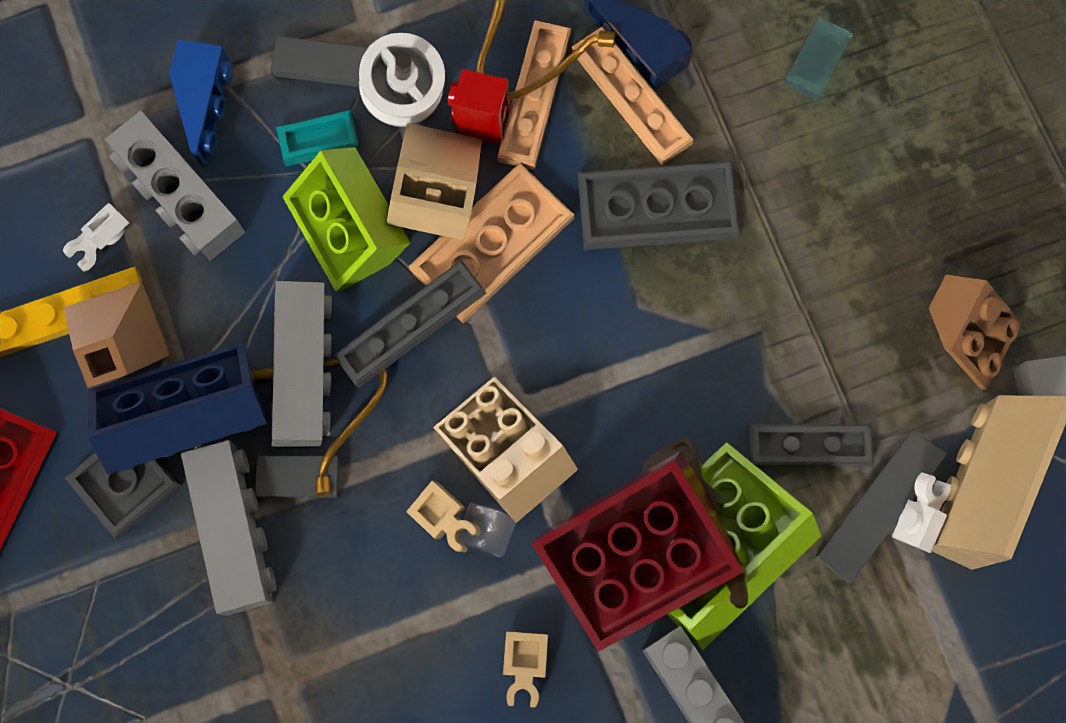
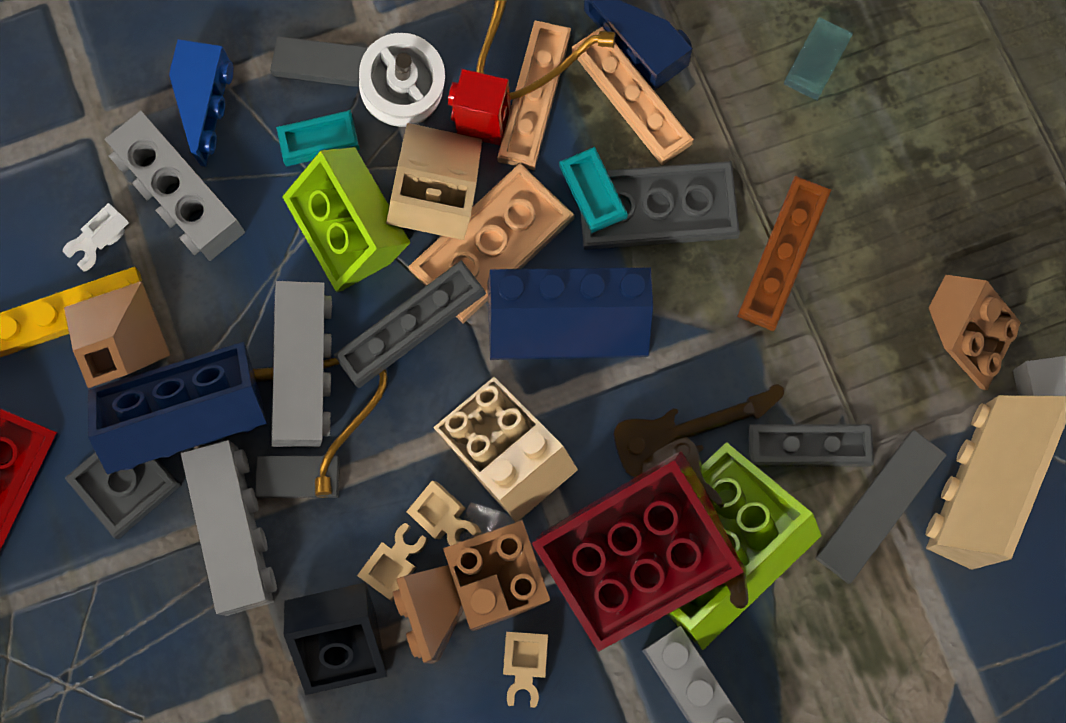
white plate [892,473,951,553] -> none
none -> black slope [283,582,387,695]
none -> tan plate [357,523,428,601]
none -> medium nougat slope [393,565,463,664]
none -> medium nougat slope [443,520,551,631]
none -> dark blue slope [487,268,653,360]
none -> teal tile [559,147,628,234]
none -> dark brown piece [613,384,784,477]
none -> dark orange tile [737,176,831,332]

